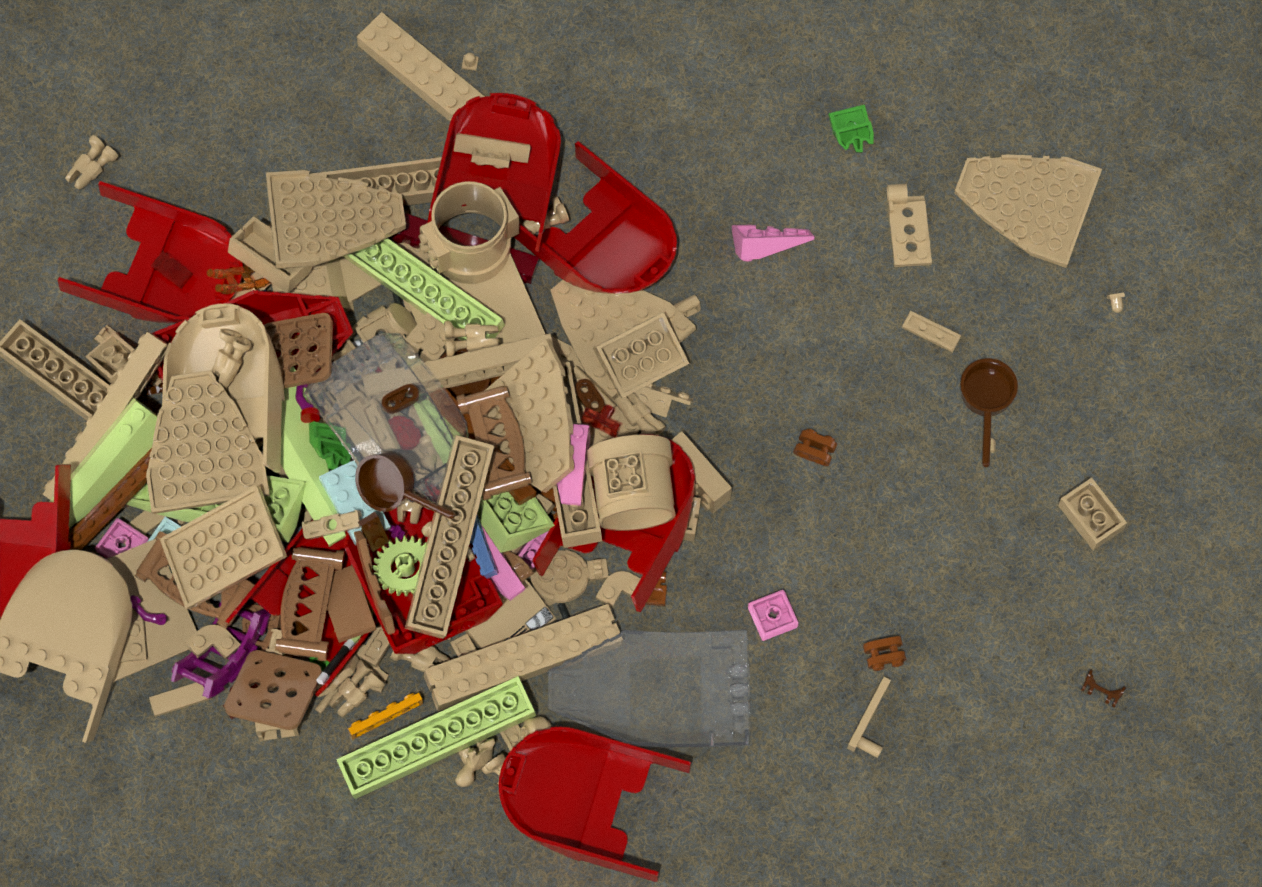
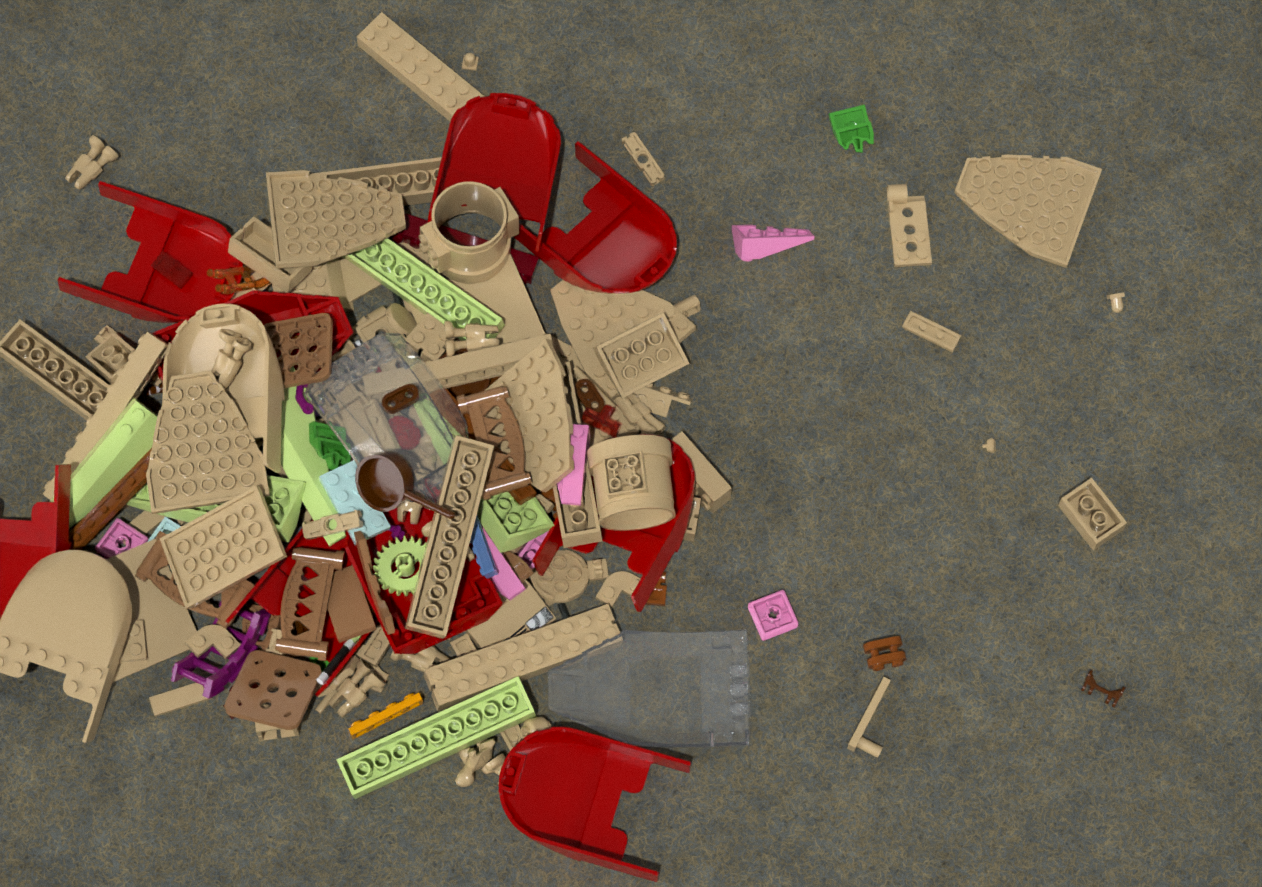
magenta piece [130,595,167,625] -> none
red tile [300,407,320,423] -> none
reddish brown plate [358,512,389,552] -> none
tan bracket [454,133,530,168] -> none
tan piece [519,197,569,235] -> none
dark orange brick [793,429,837,466] -> none
reddish brown piece [961,358,1018,468] -> none
none -> tan piece [622,132,664,186]

